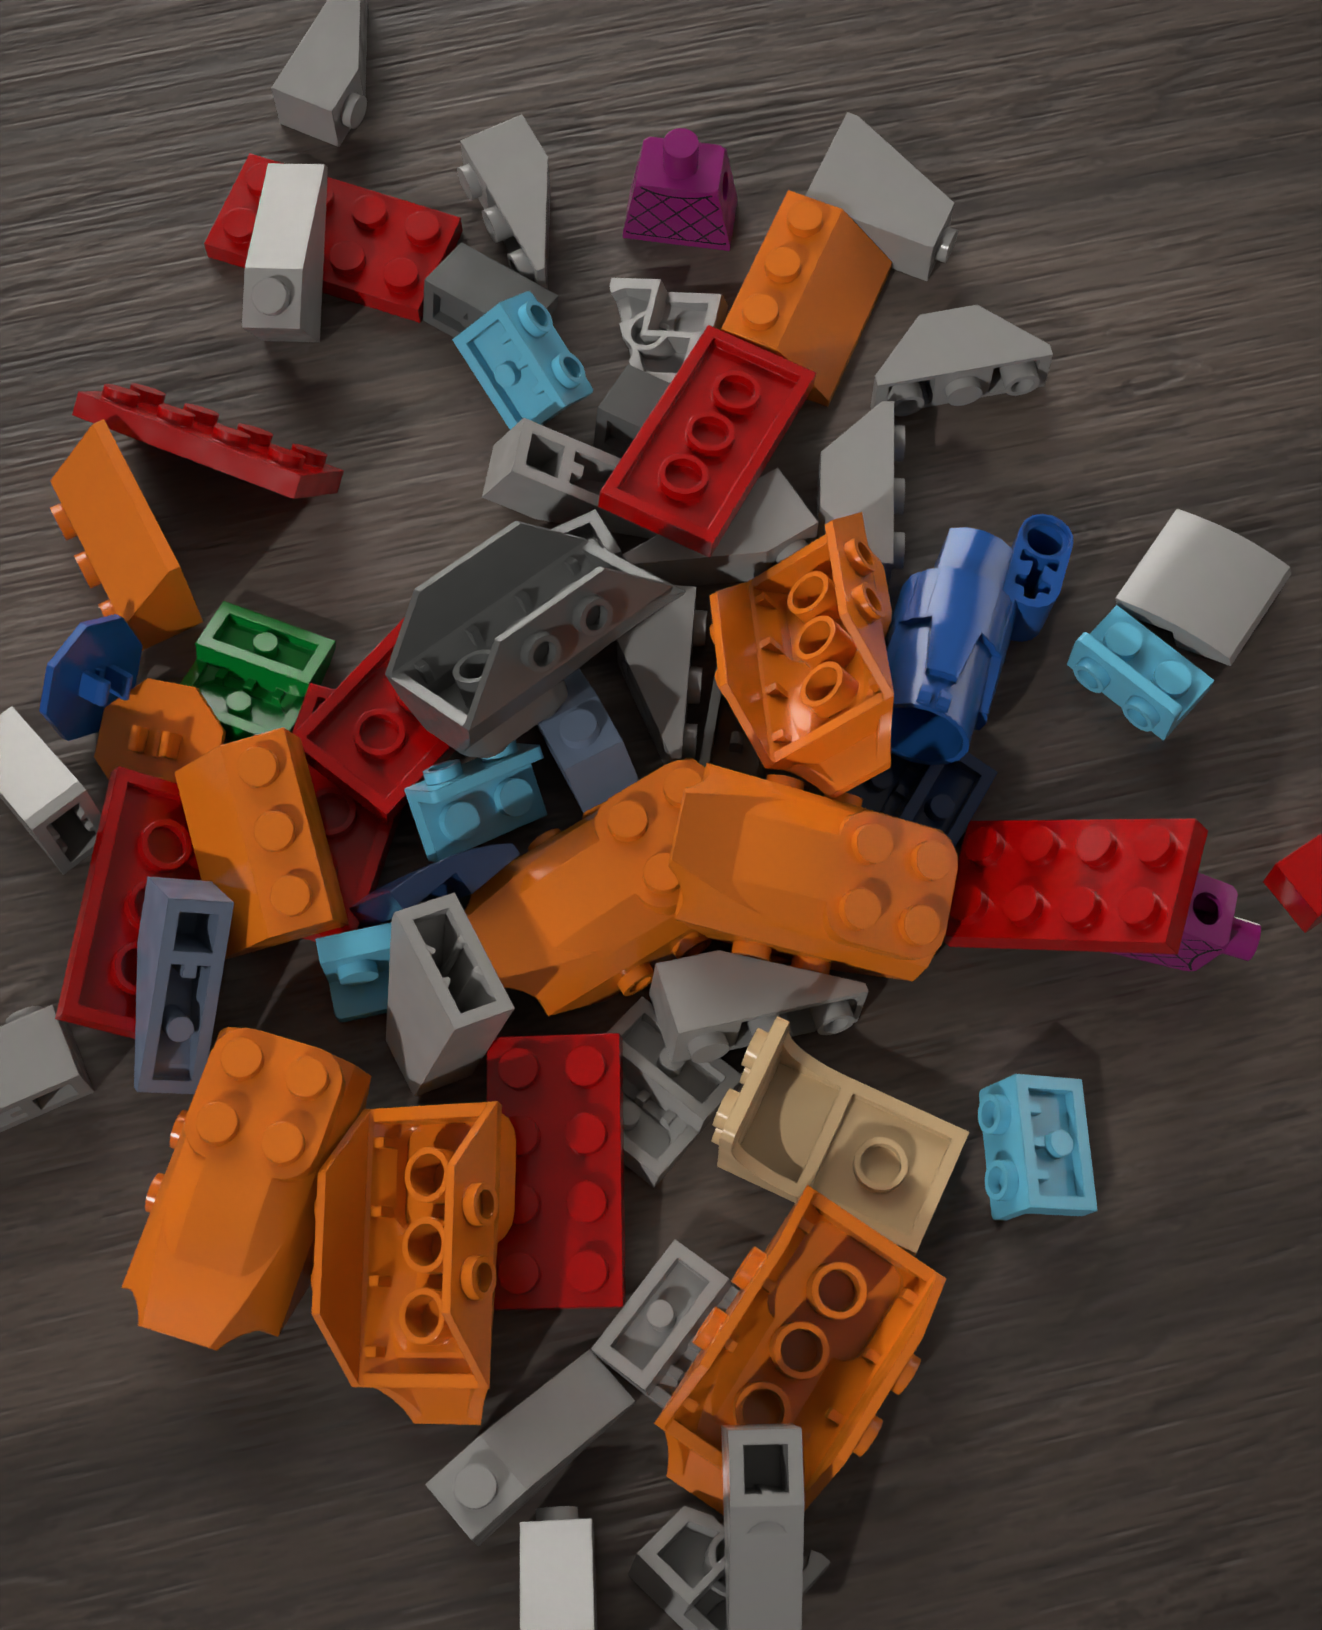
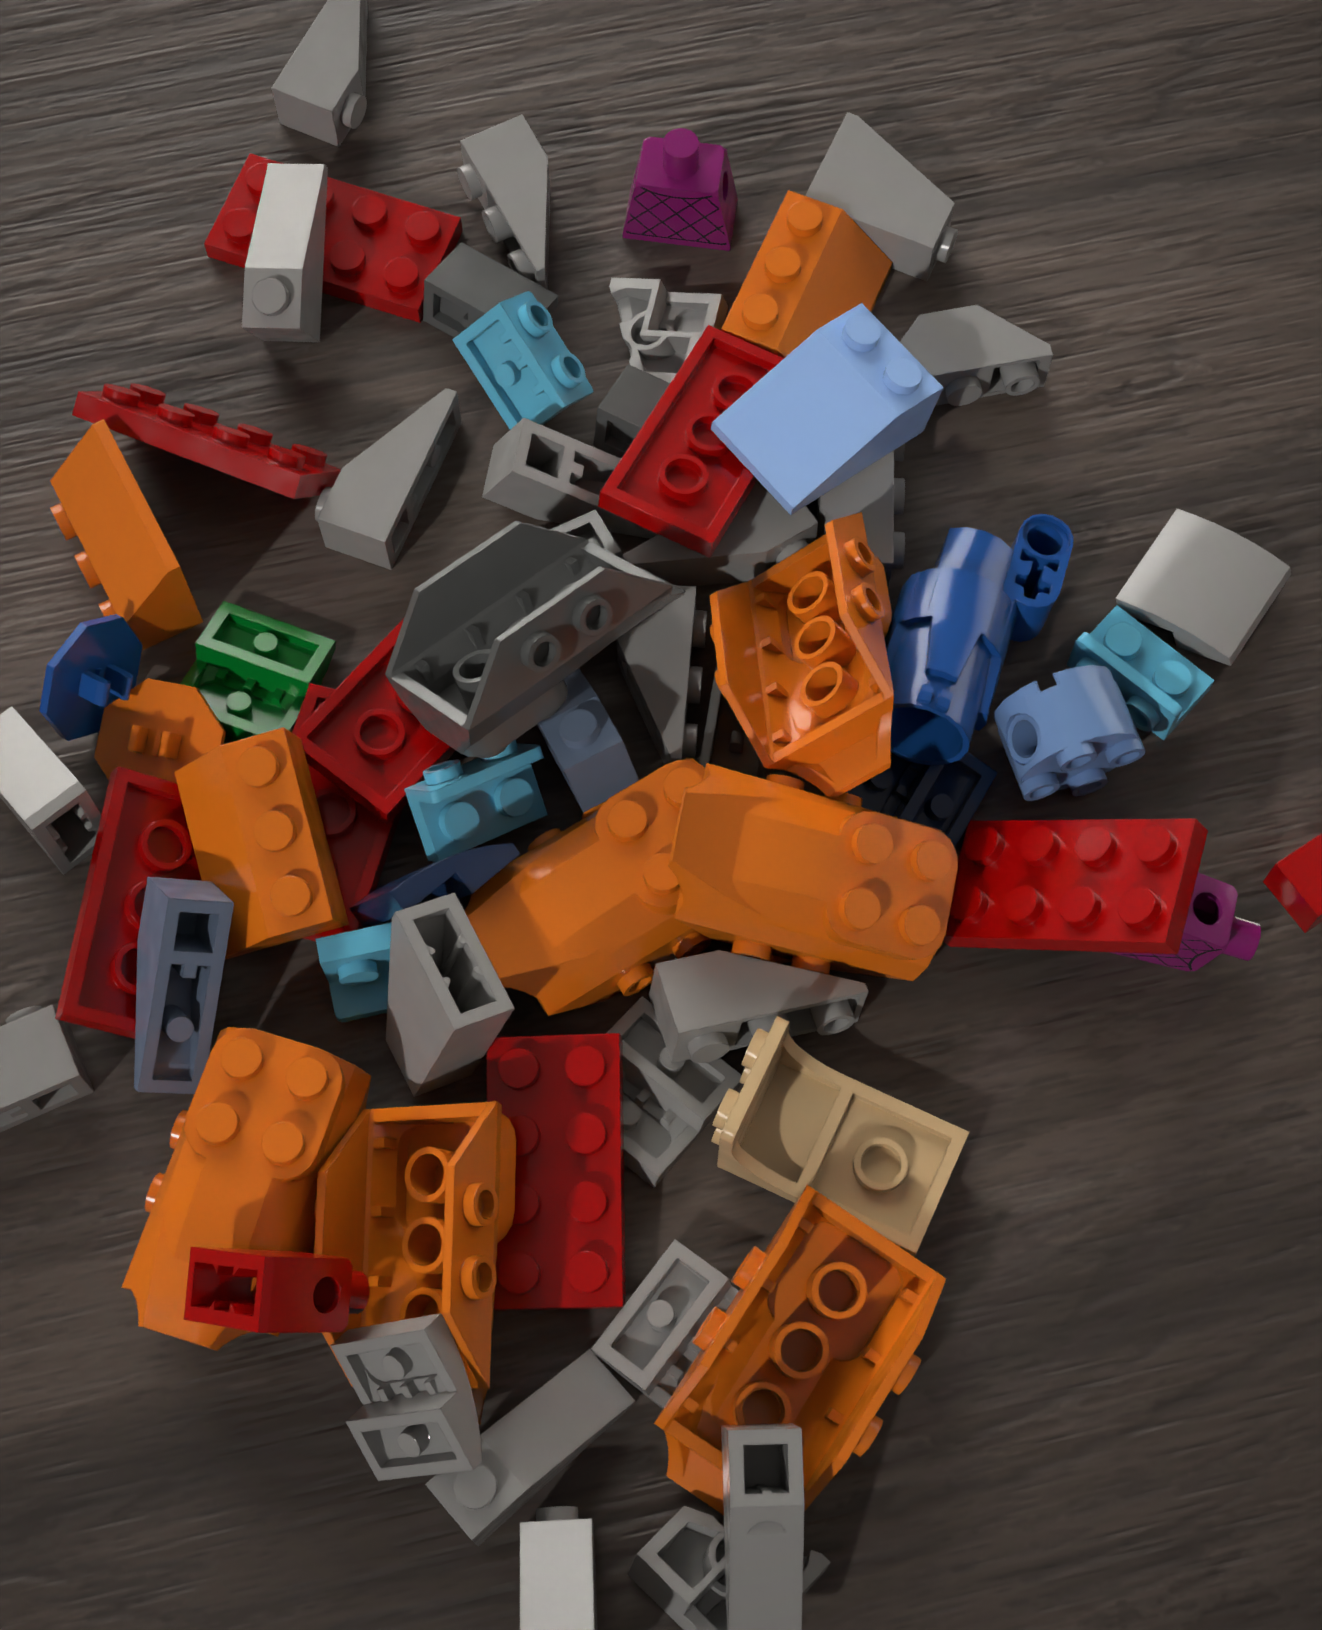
medium azure bracket [978,1074,1098,1221] -> none
none -> red torso [184,1247,370,1333]
none -> light grey slope [315,388,462,570]
none -> light grey slope [330,1313,482,1481]
none -> light blue slope [710,303,944,515]
none -> medium blue brick [994,665,1145,801]

